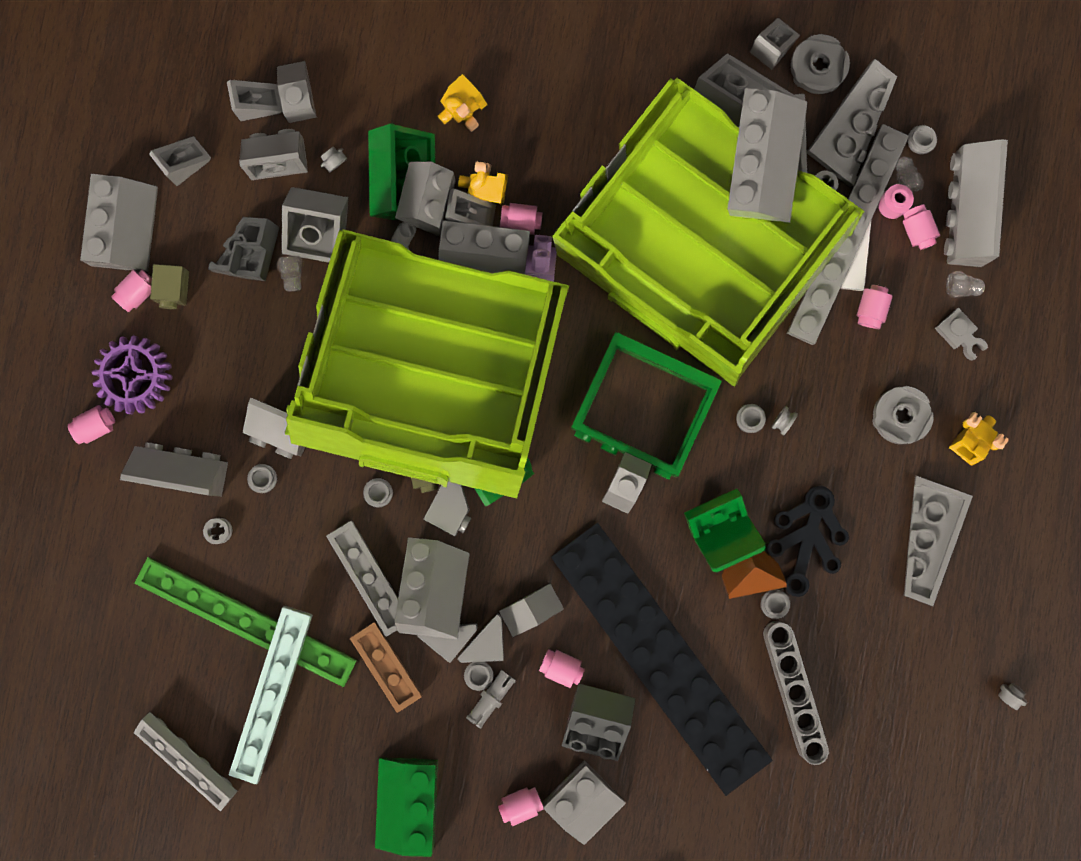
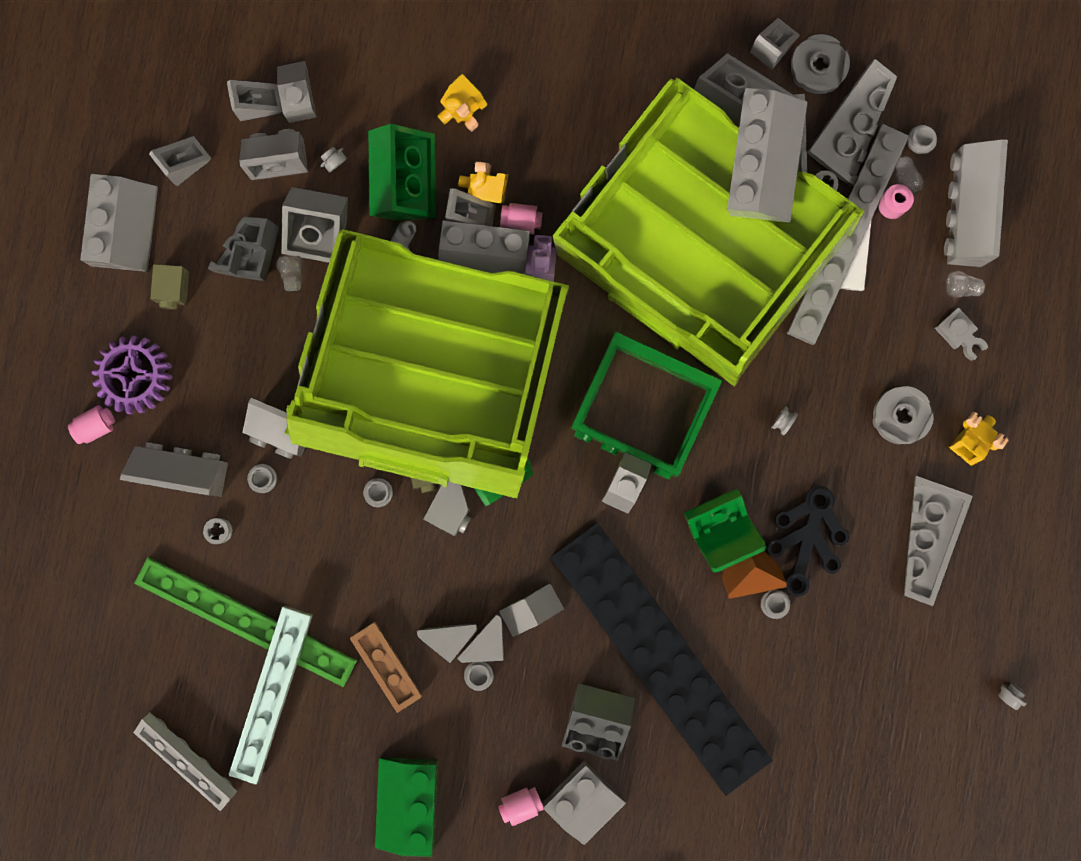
bright pink brick [111,269,152,312] -> none
light grey plate [326,521,398,637] -> none
light grey slope [394,537,470,639] -> none
light grey slope [395,162,456,236] -> none
light grey pin [466,670,516,729] -> none
bright pink brick [539,649,585,688] -> none
light grey plate [736,404,766,433] -> none
light grey beam [763,621,829,765] -> none
bright pink brick [857,285,893,329] -> none
bright pink brick [902,204,940,250] -> none

